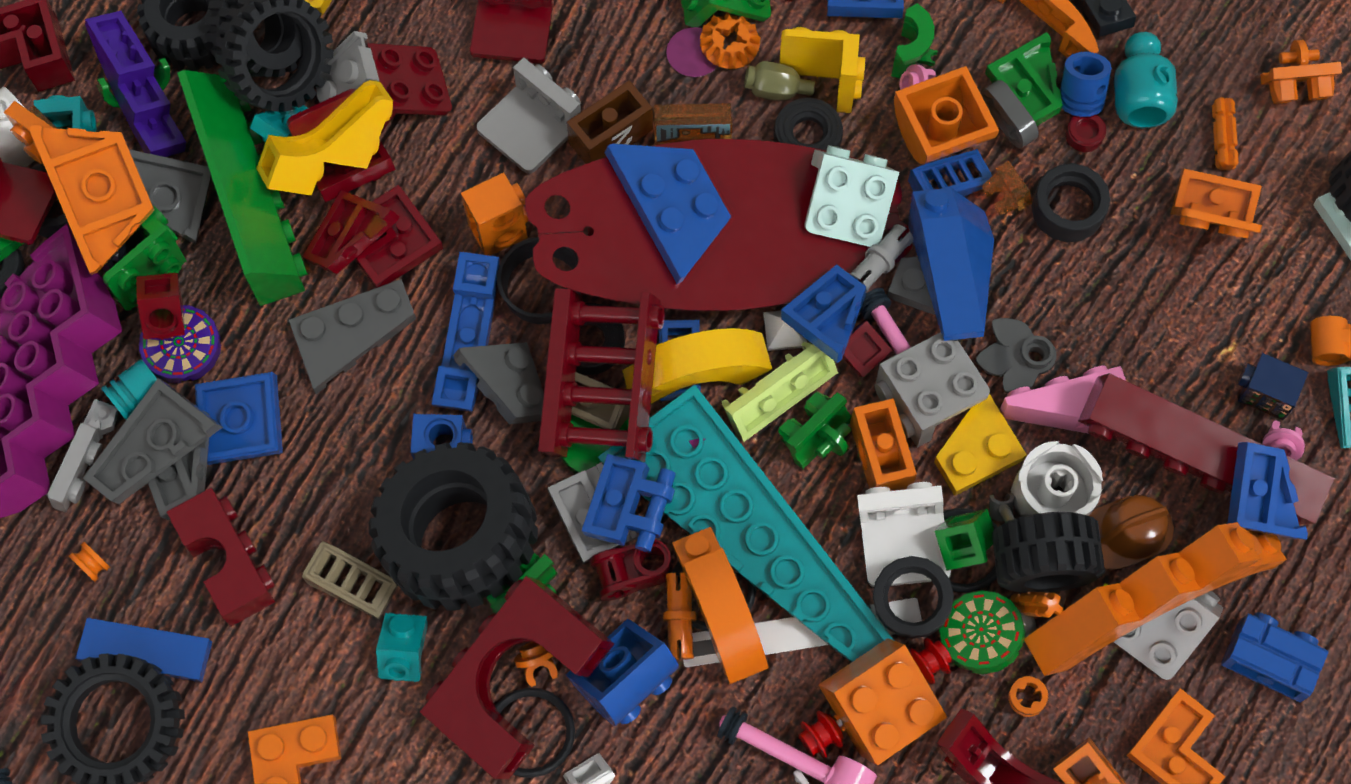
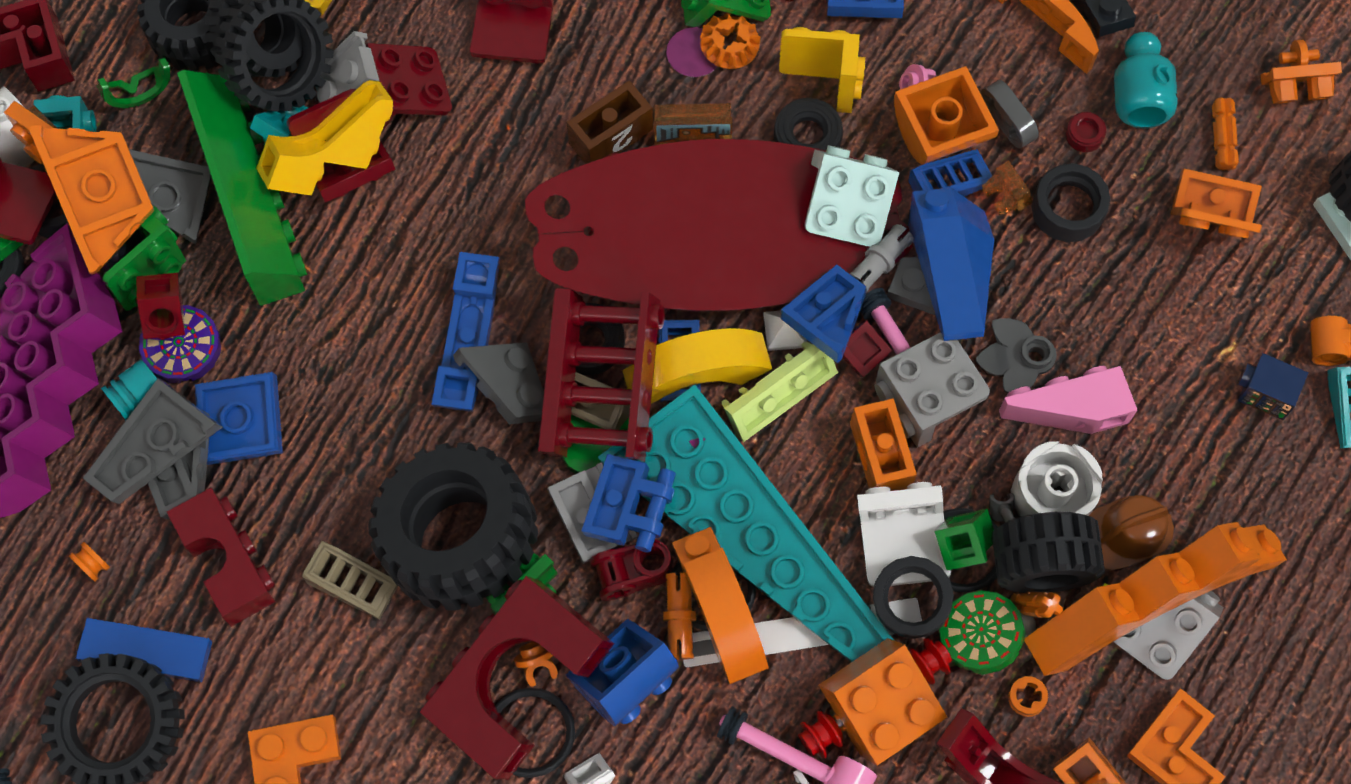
light grey hinge [47,399,119,513] -> none
dark purple slope [85,11,186,157] -> none
dark grey wing [289,279,416,394] -> none
dark red wing [302,190,400,275] -> none
dark red plate [355,185,444,288] -> none
teal bracket [376,613,428,682] -> none
blue brick [410,414,473,459] -> none
orange brick [461,172,529,256] -> none
light grey bracket [477,57,581,174] -> none
black tyre [497,237,581,324] -> none
blue wing [604,144,731,284] -> none
olive plant [744,61,815,101] -> none
green hips [778,391,852,469] -> none
green piece [891,3,938,78] -> none
yellow wing [934,394,1027,496] -> none
green wing [985,32,1063,126] -> none
blue piece [1060,52,1112,117] -> none
dark red brick [1078,373,1335,525] -> none
blue brick [1221,613,1329,703] -> none
blue wing [1227,442,1308,540] -> none
bright pink plate [1262,420,1305,460] -> none

